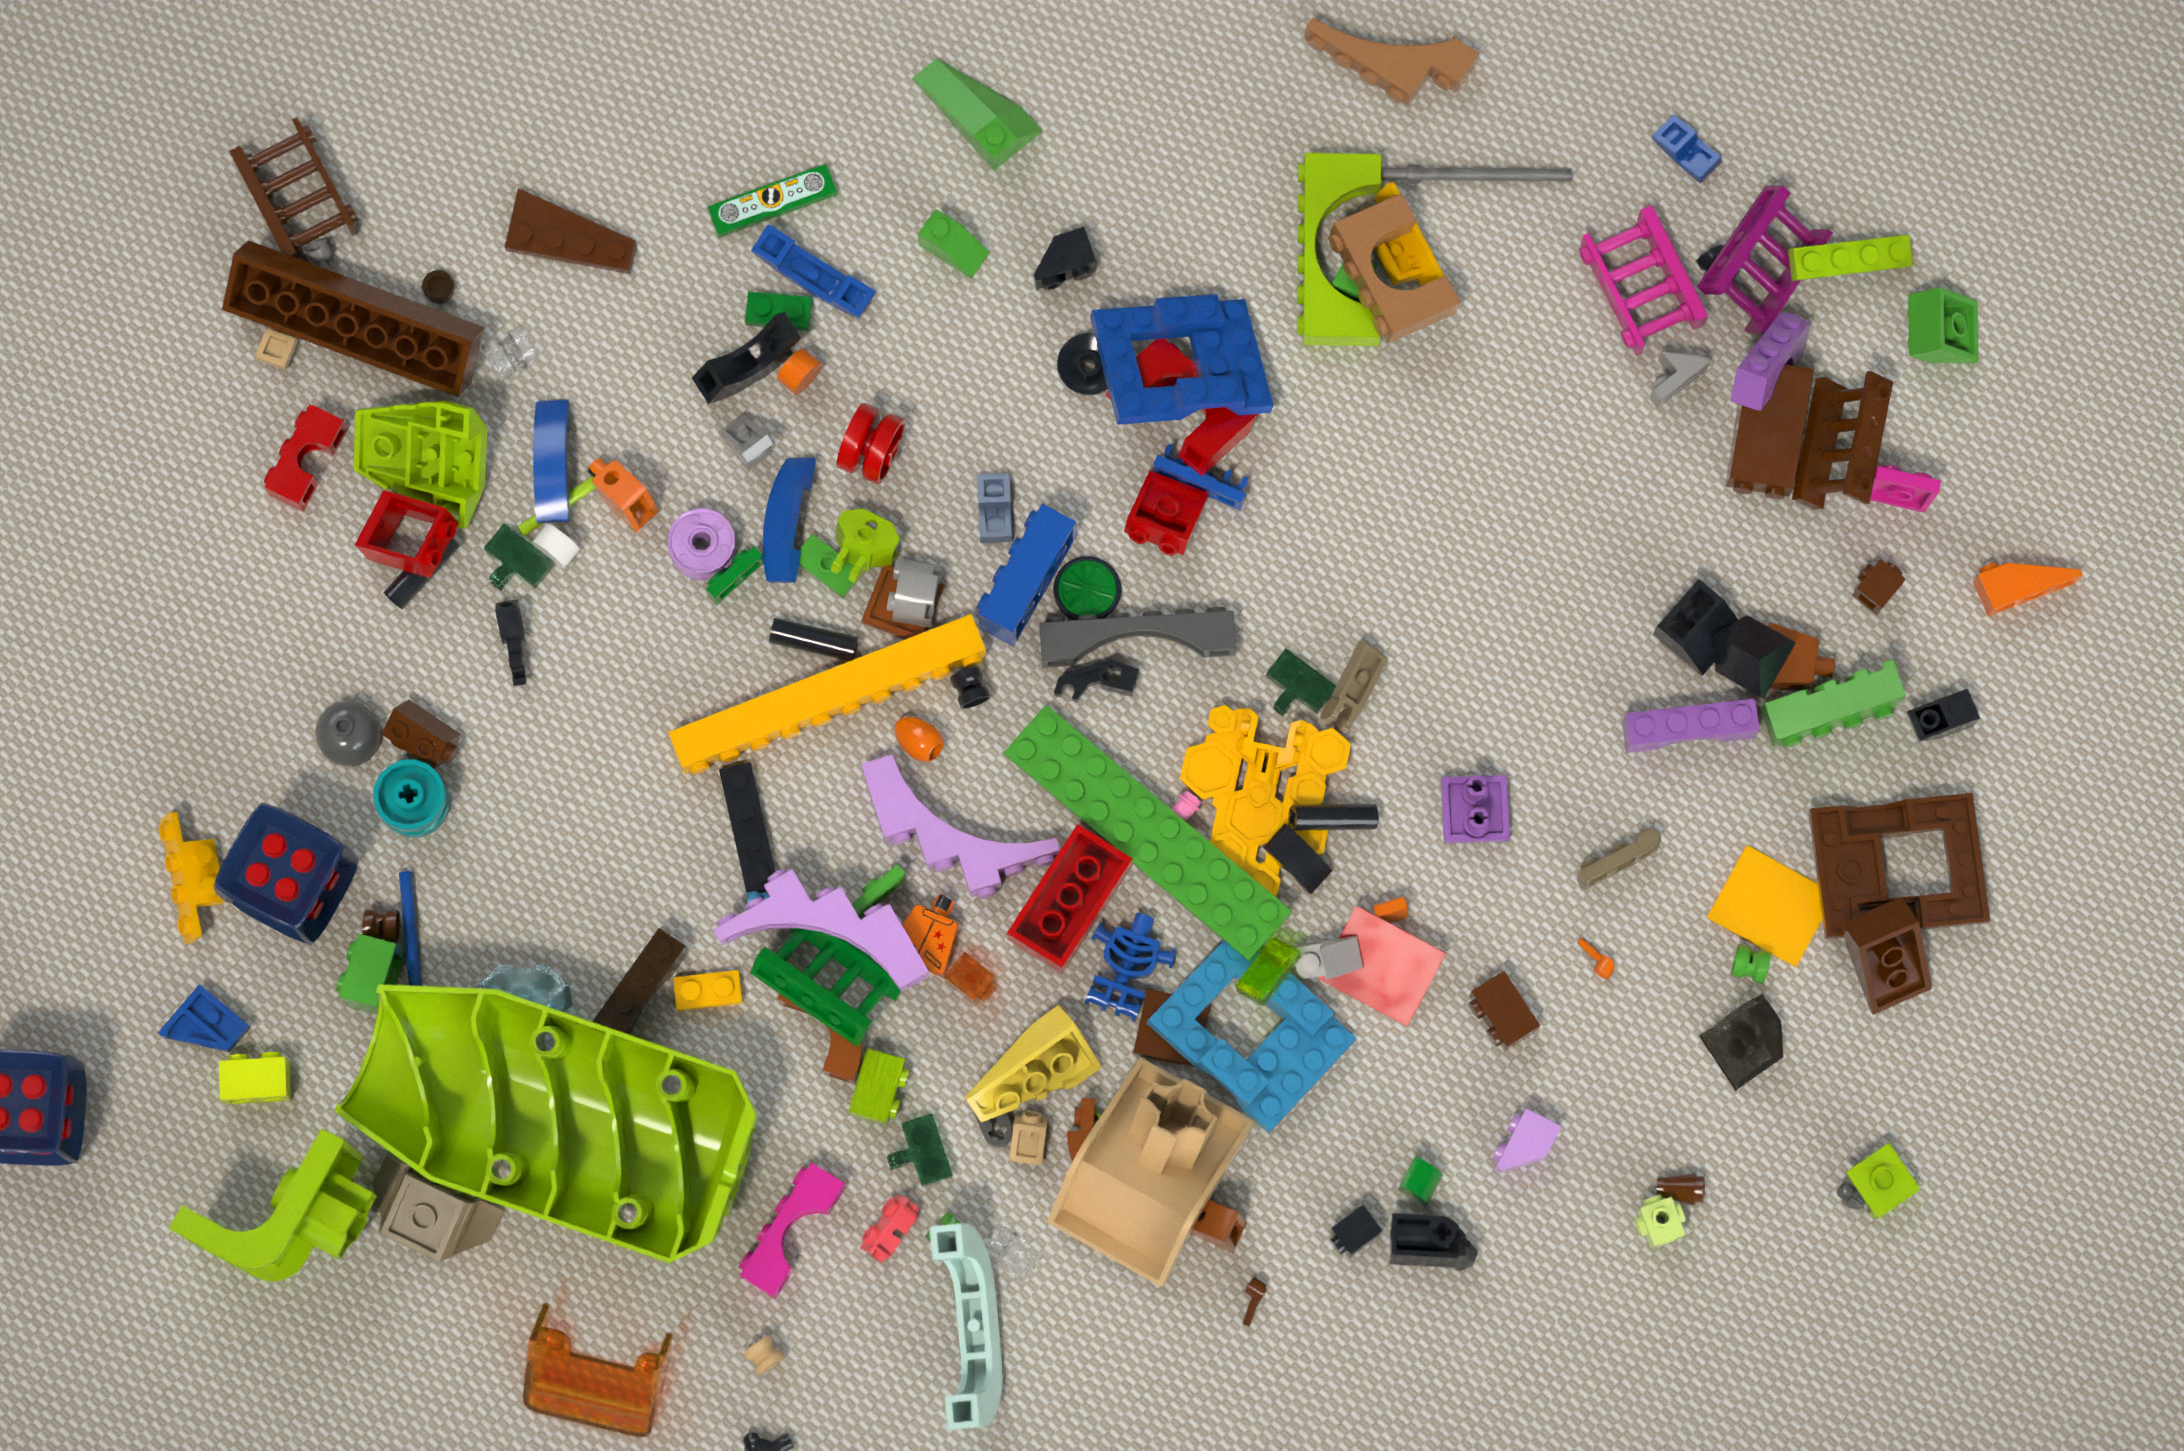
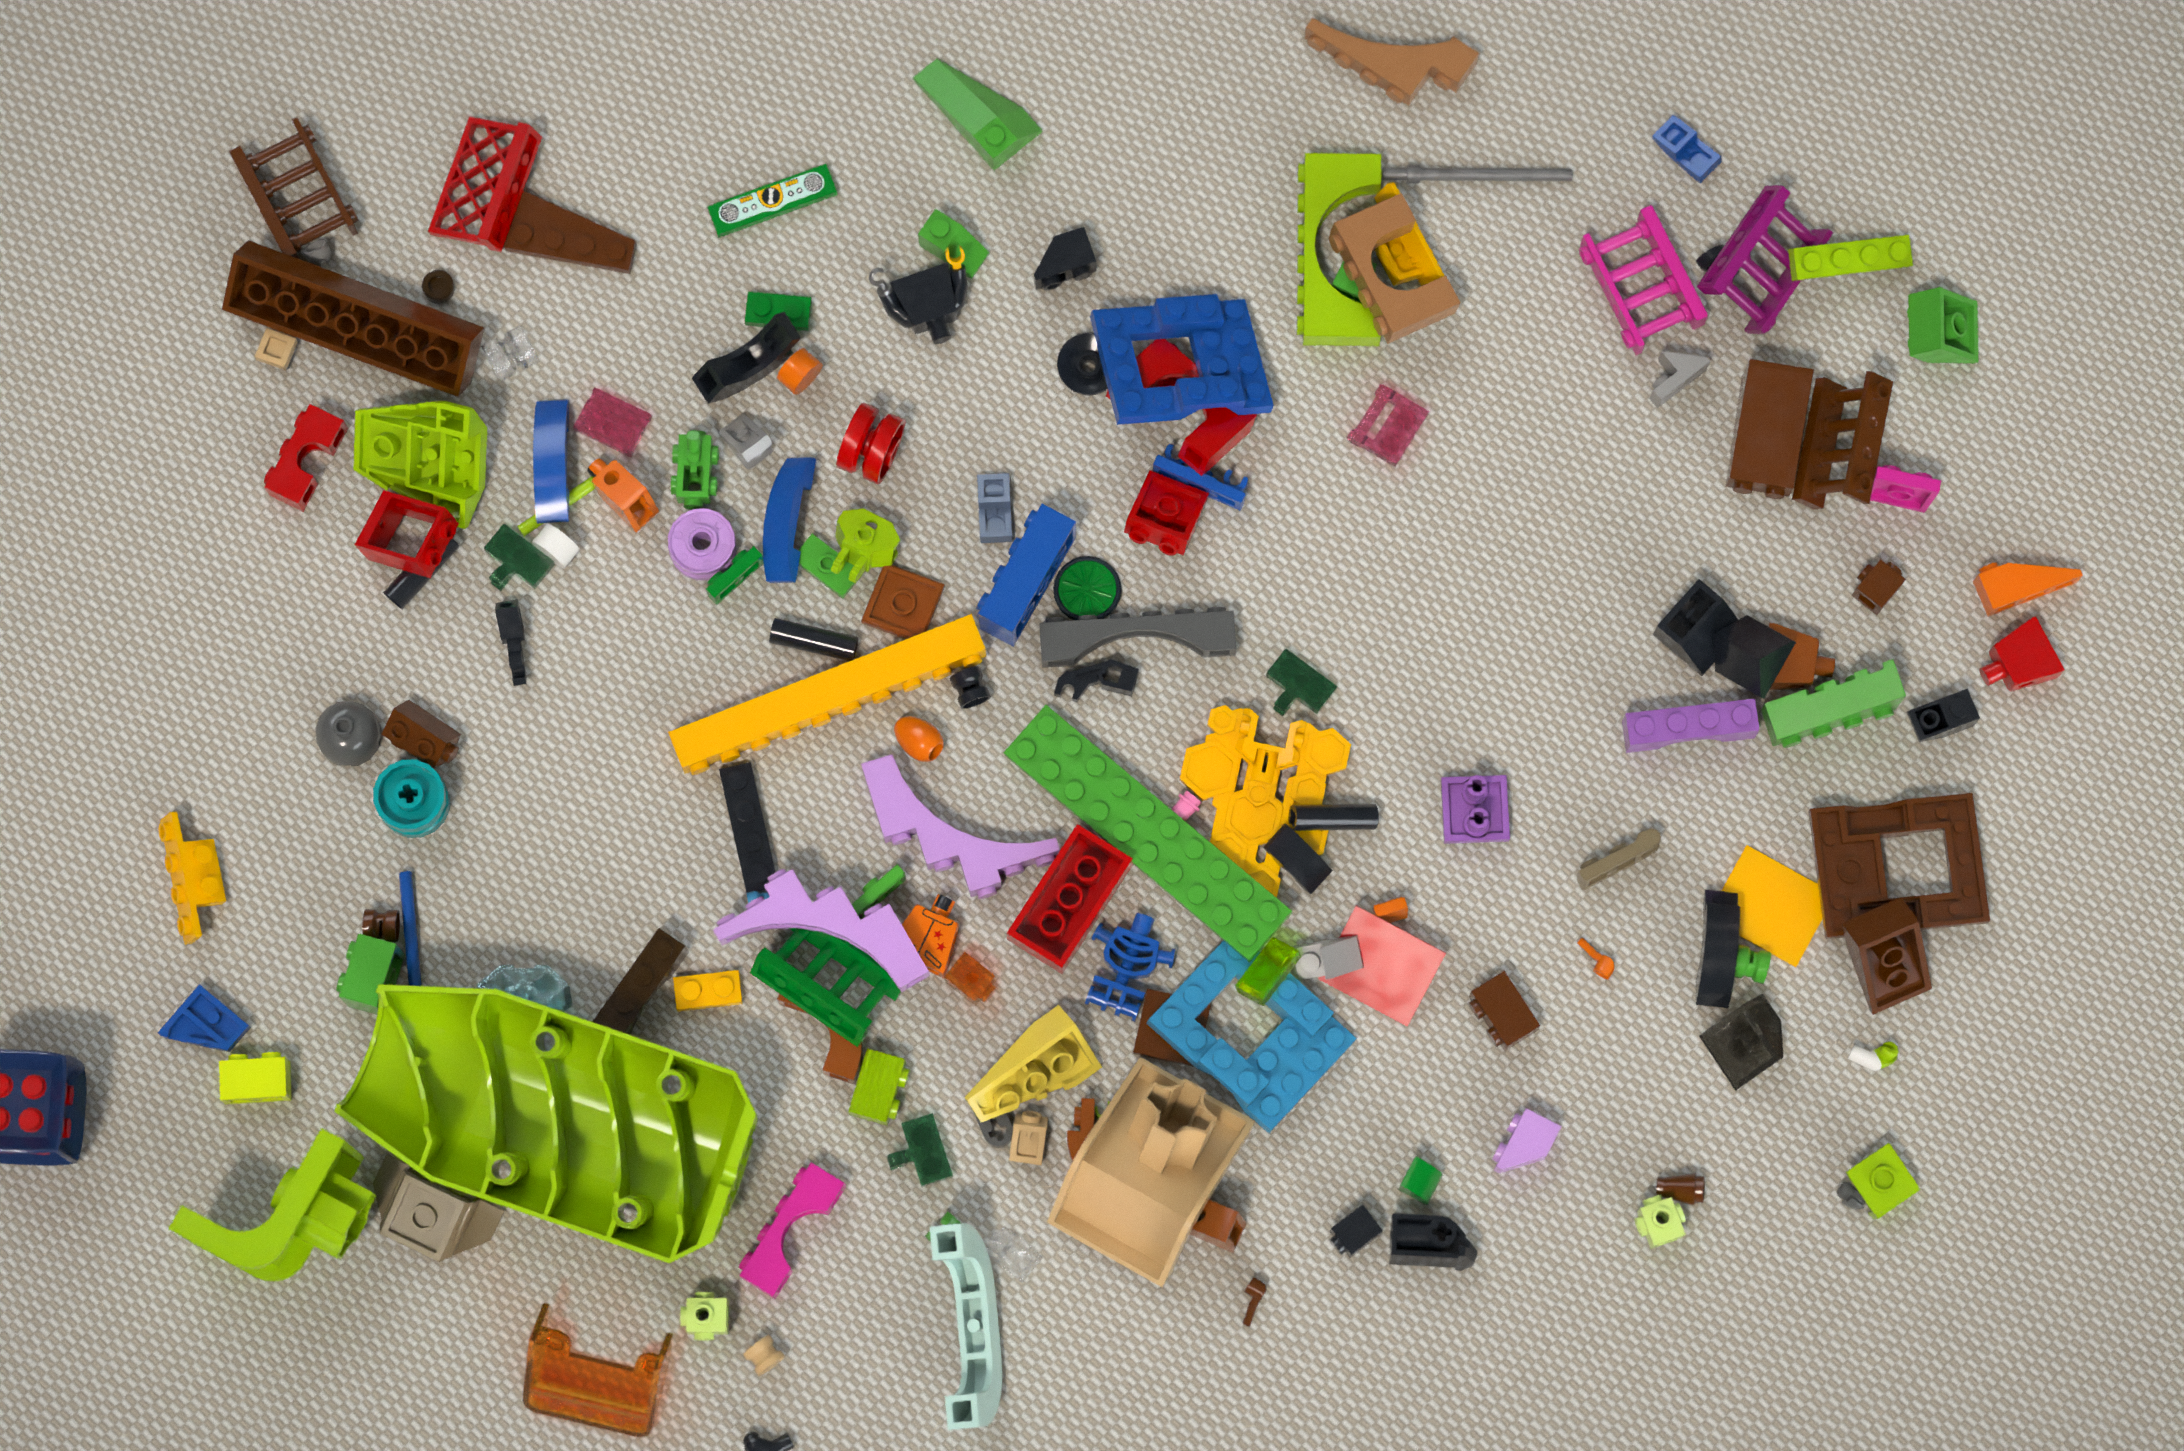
dark blue piece [213,802,359,945] -> none
blue slope [751,224,876,319] -> none
coral hinge [860,1194,920,1263] -> none
light grey cylinder [887,559,943,628] -> none
dark tan hinge [1320,641,1388,734] -> none
medium lavender arch [1730,312,1811,411] -> none
none -> red fence [428,117,542,252]
none -> clear pink plate [573,387,652,458]
none -> bright green brick [671,430,719,510]
none -> yellowish green brick [680,1292,729,1341]
none -> black torso [869,245,968,344]
none -> clear pink plate [1346,384,1429,468]
none -> black arch [1696,890,1740,1008]
none -> arm [1848,1041,1899,1071]
none -> red torso [1979,616,2065,691]

